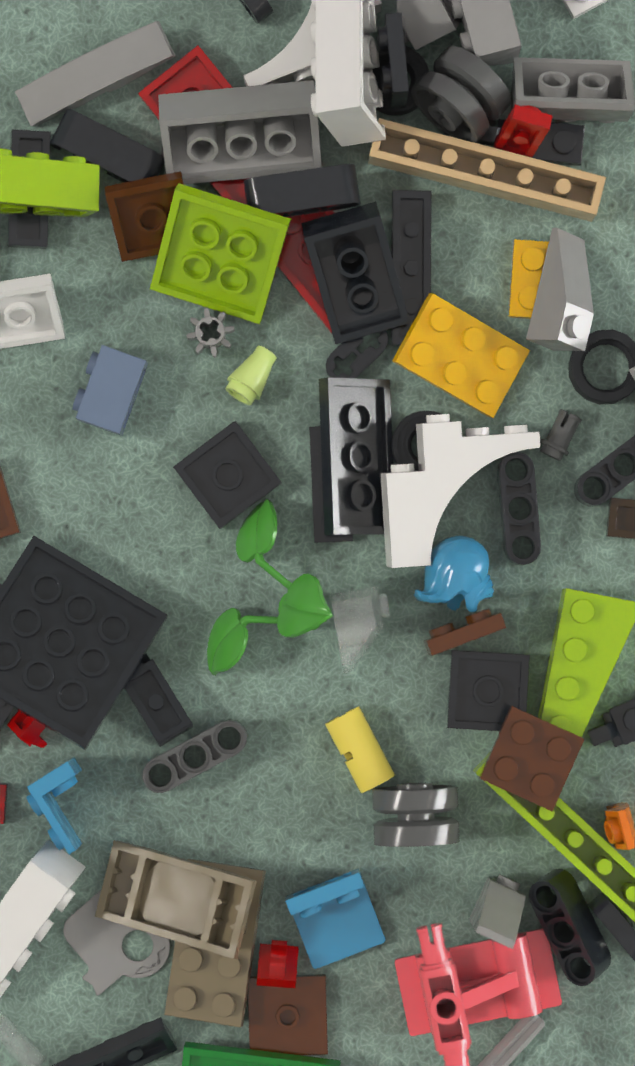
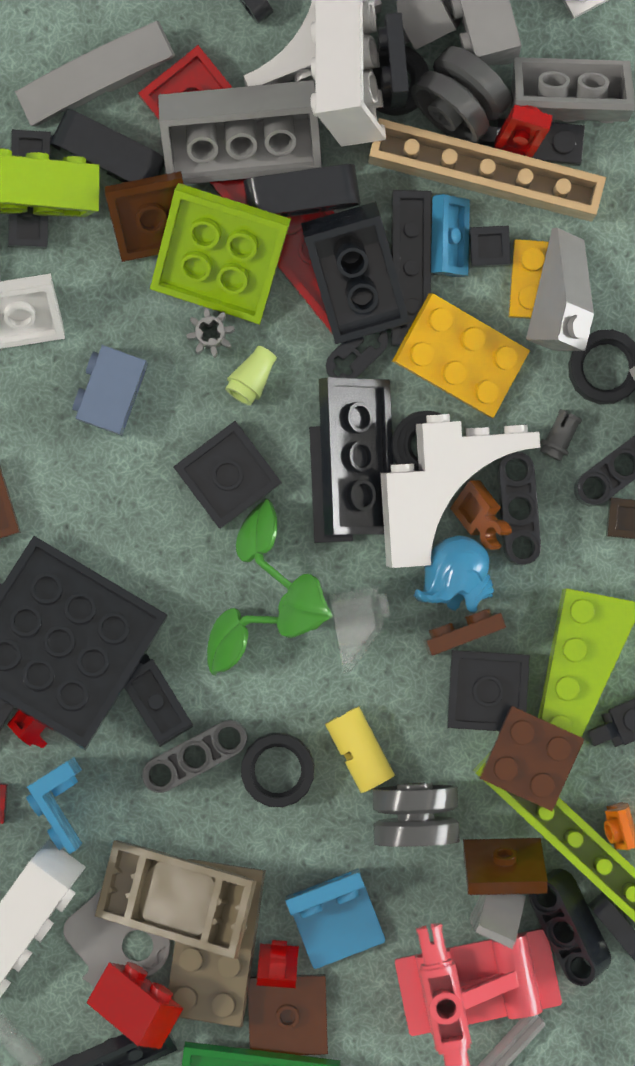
none -> red brick [86,962,184,1049]
none -> black tyre [241,733,315,808]
none -> dark azure plate [431,194,470,277]
none -> dark orange plate [450,480,512,550]
none -> reddish brown plate [463,838,548,895]
none -> black plate [469,225,511,268]

